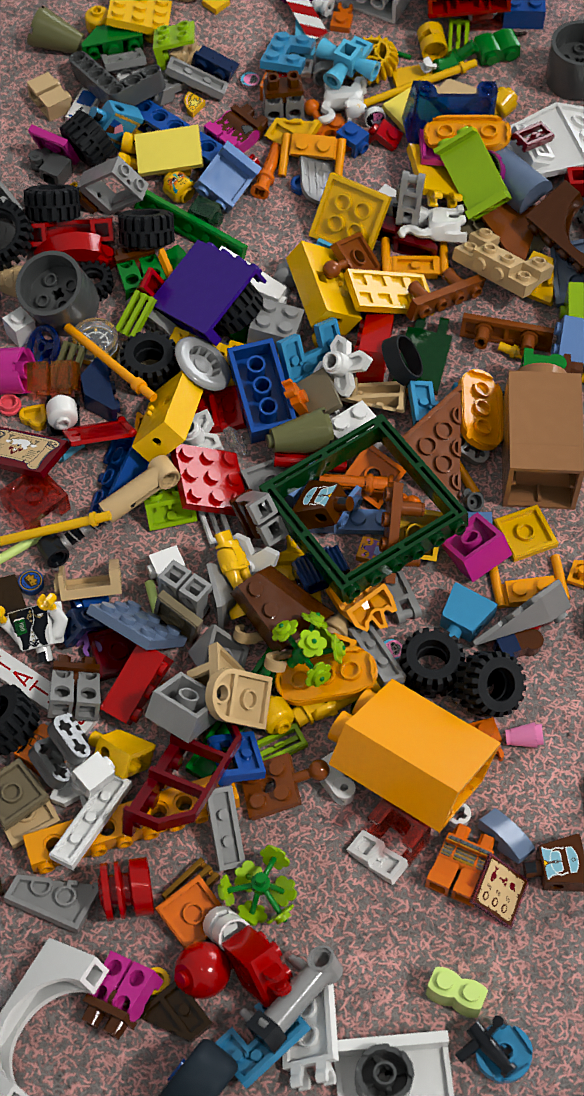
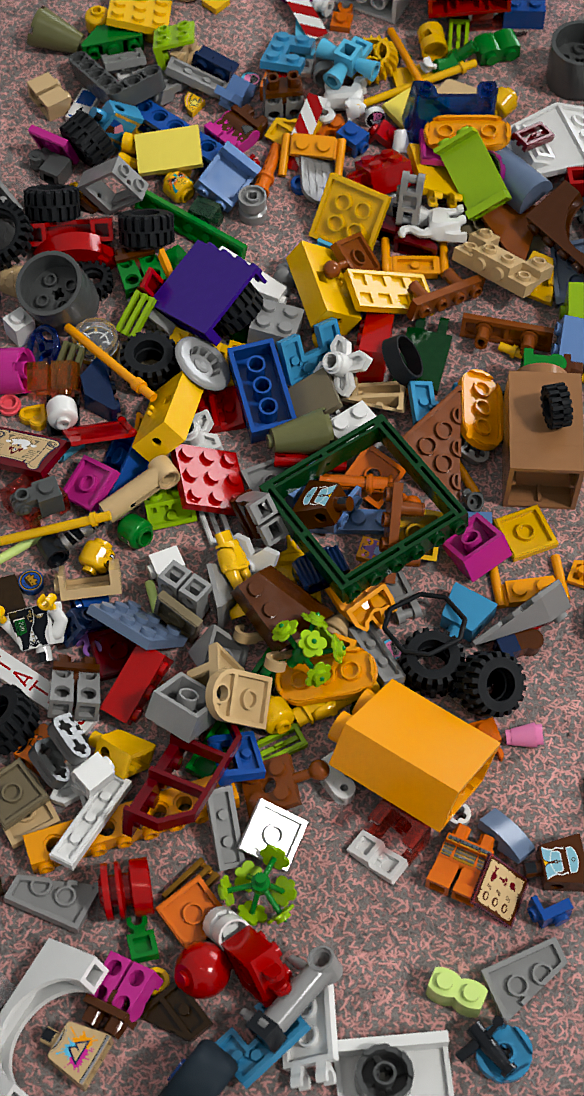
clear tile [223,426,248,456] -> none
orange plate [281,378,309,415] -> none
none -> dark grey brick [10,475,65,518]
none -> tan torso [40,1021,114,1092]
none -> dark pink plate [61,454,121,512]
none -> yellow head [78,538,115,576]
none -> green head [117,513,153,549]
none -> green plate [126,916,159,963]
none -> medium blue brick [214,73,258,110]
none -> white tile [237,798,308,872]
none -> light grey wheel [238,185,267,226]
none -> sticker [278,93,327,171]
none -> red hinge [345,149,415,194]
none -> black piece [382,592,467,657]
none -> light orange bar [387,27,435,104]
none -> white cone [392,129,409,159]
none -> light grey wing [479,936,568,1022]
none -> blue bracket [527,895,574,929]
none -> black tyre [540,382,573,430]

